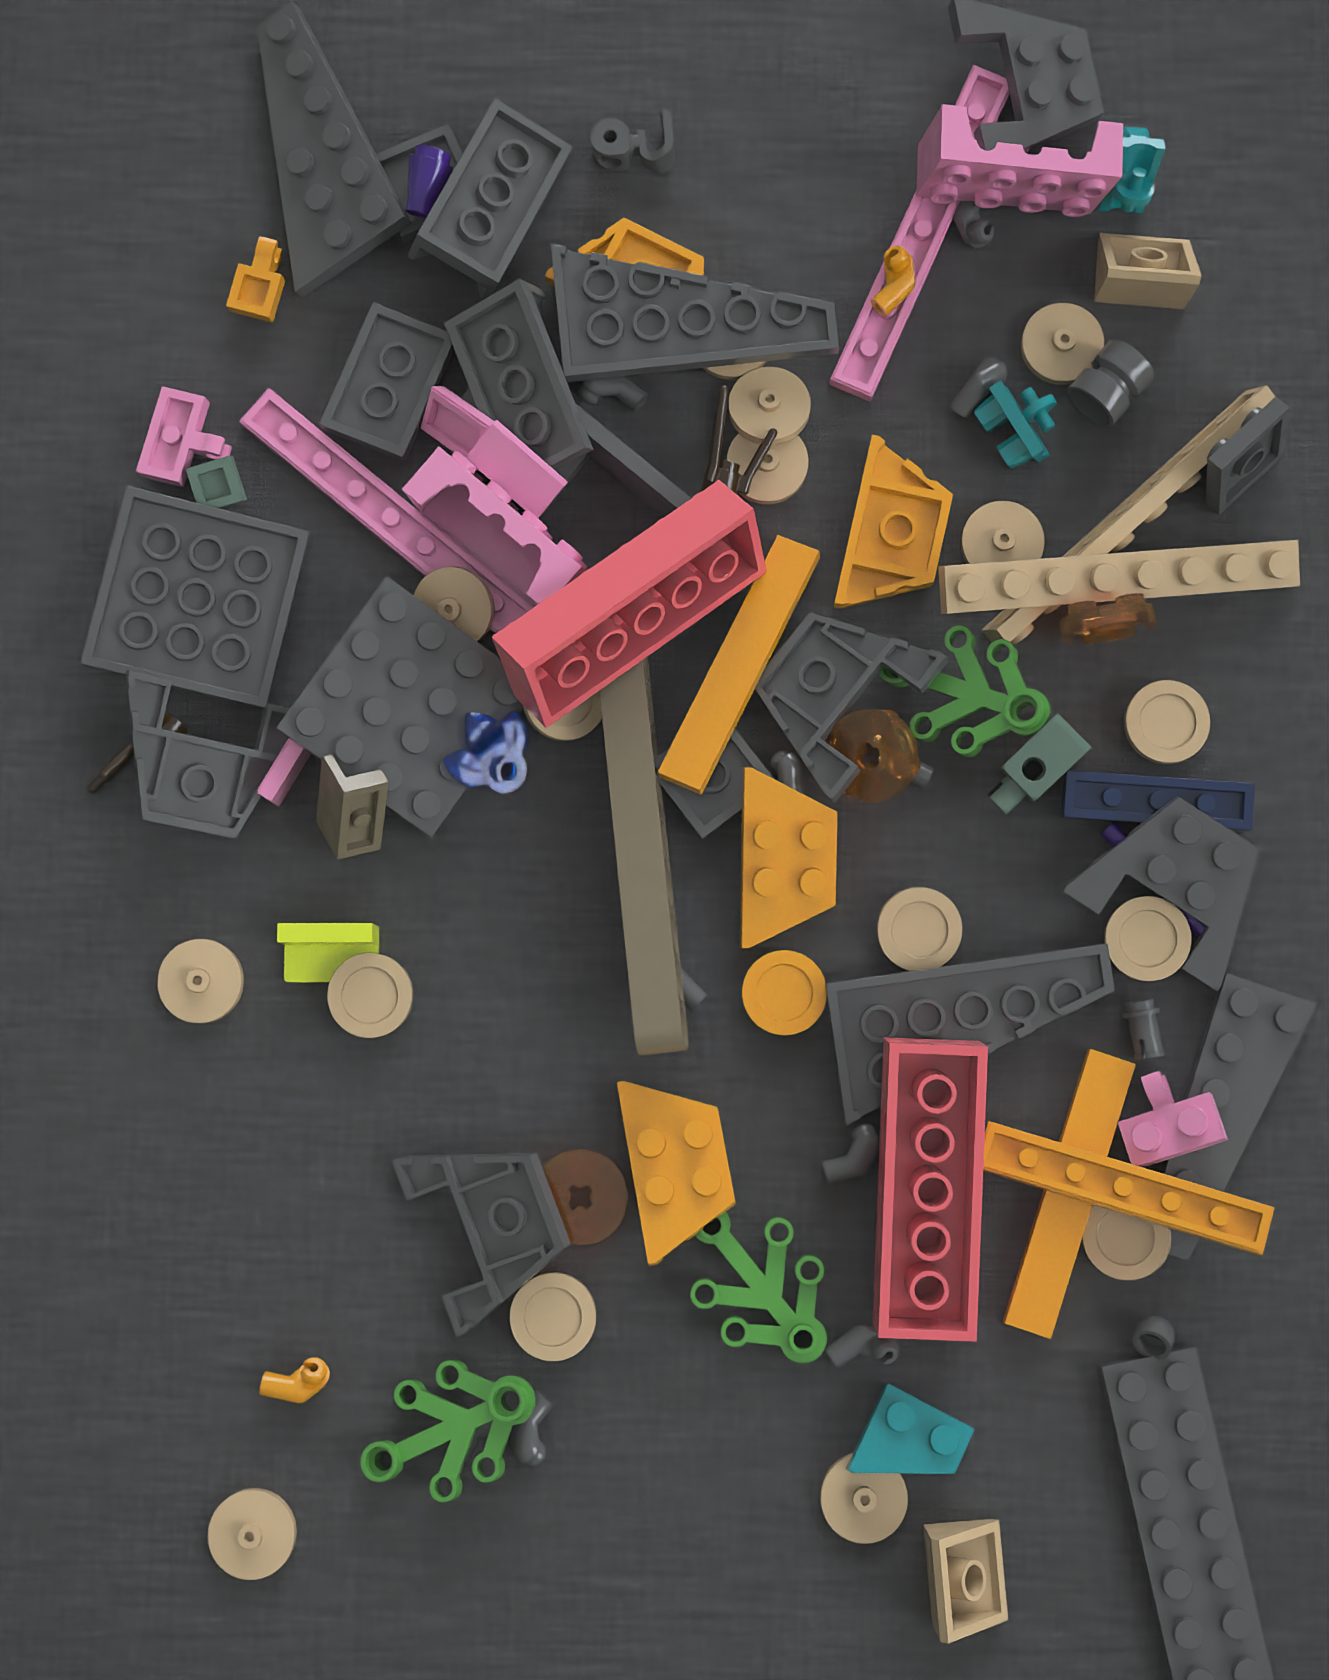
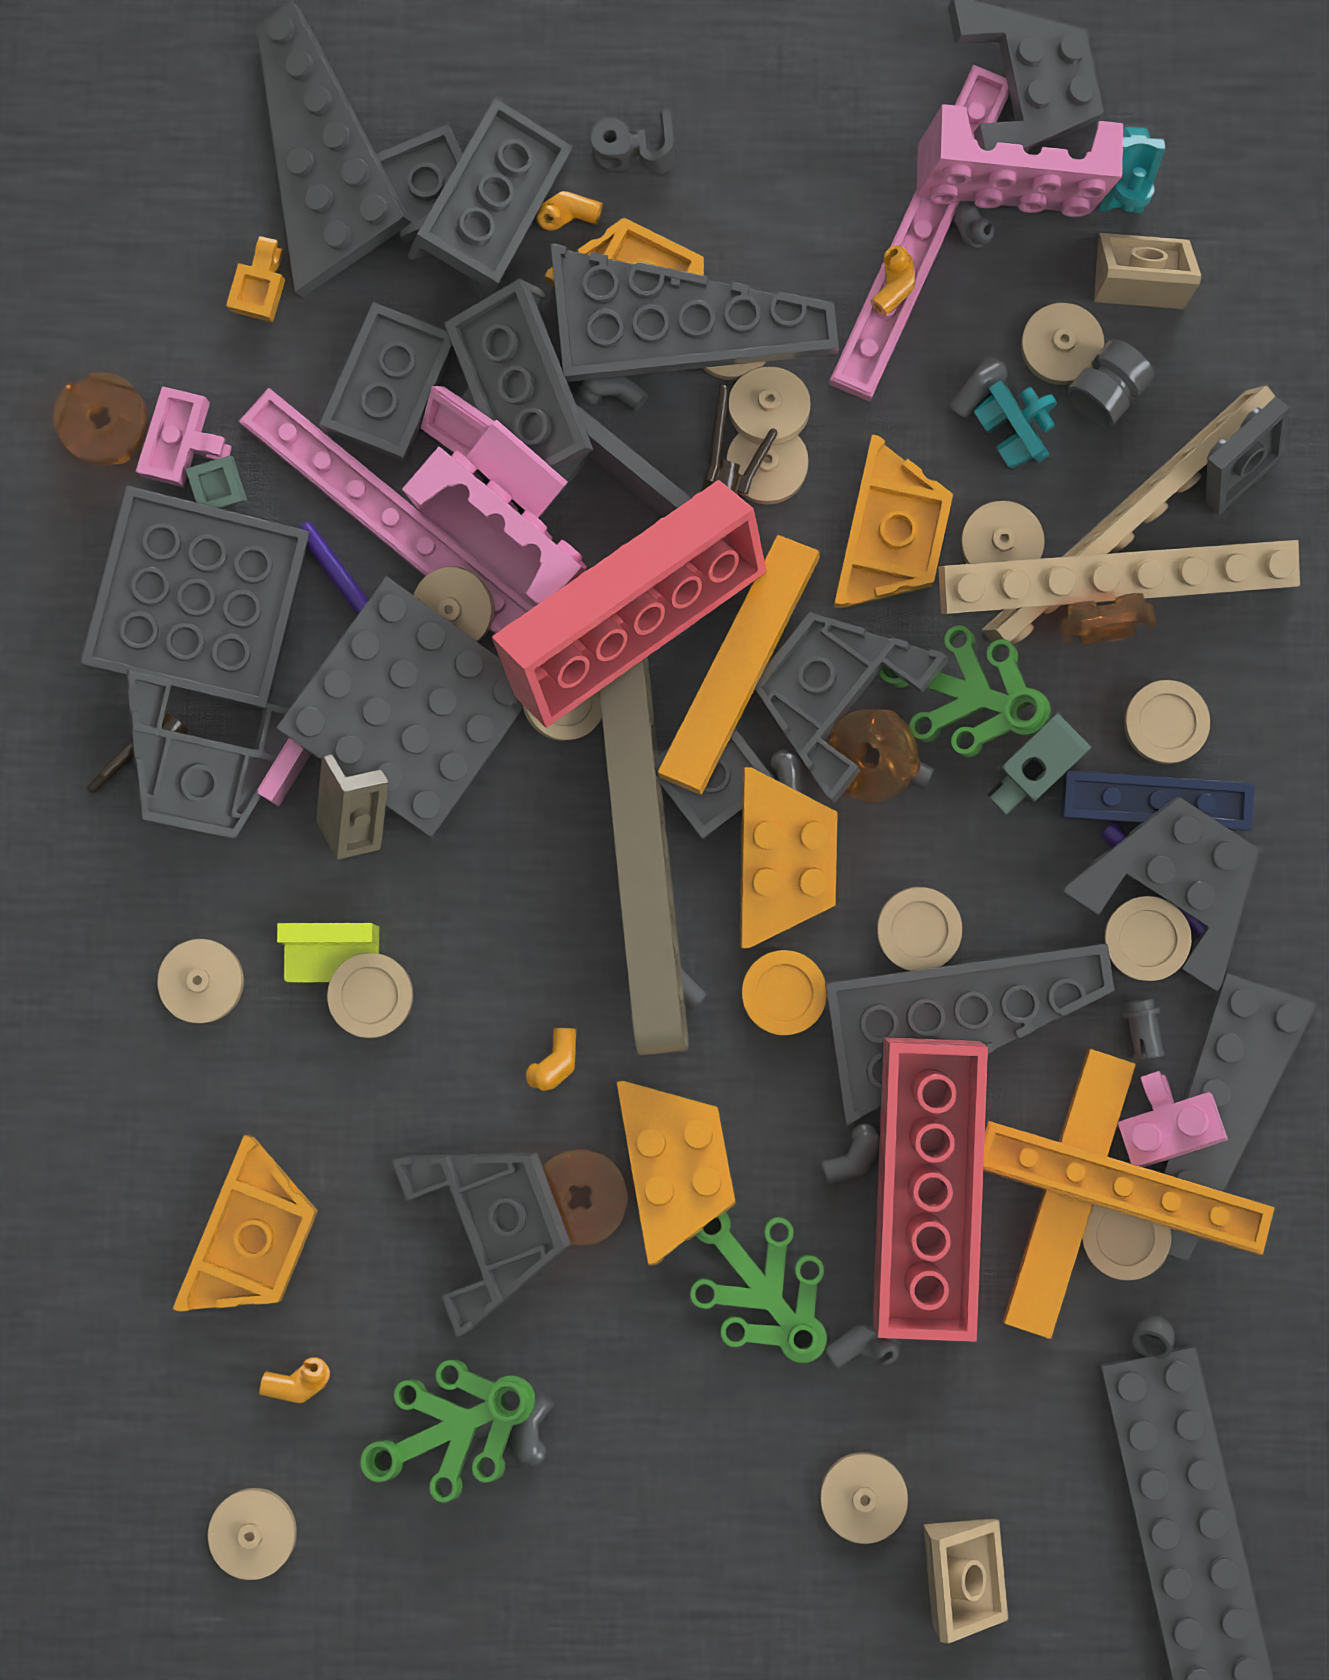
dark purple cone [405,145,453,219] -> none
clear blue plate [443,711,529,793] -> none
tan piece [510,1272,596,1361] -> none
teal wing [846,1383,975,1474] -> none
none -> clear orange plate [53,372,148,465]
none -> light orange wing [172,1135,318,1312]
none -> dark purple bar [298,521,369,615]
none -> light orange arm [526,1028,577,1091]
none -> light orange arm [536,191,603,231]

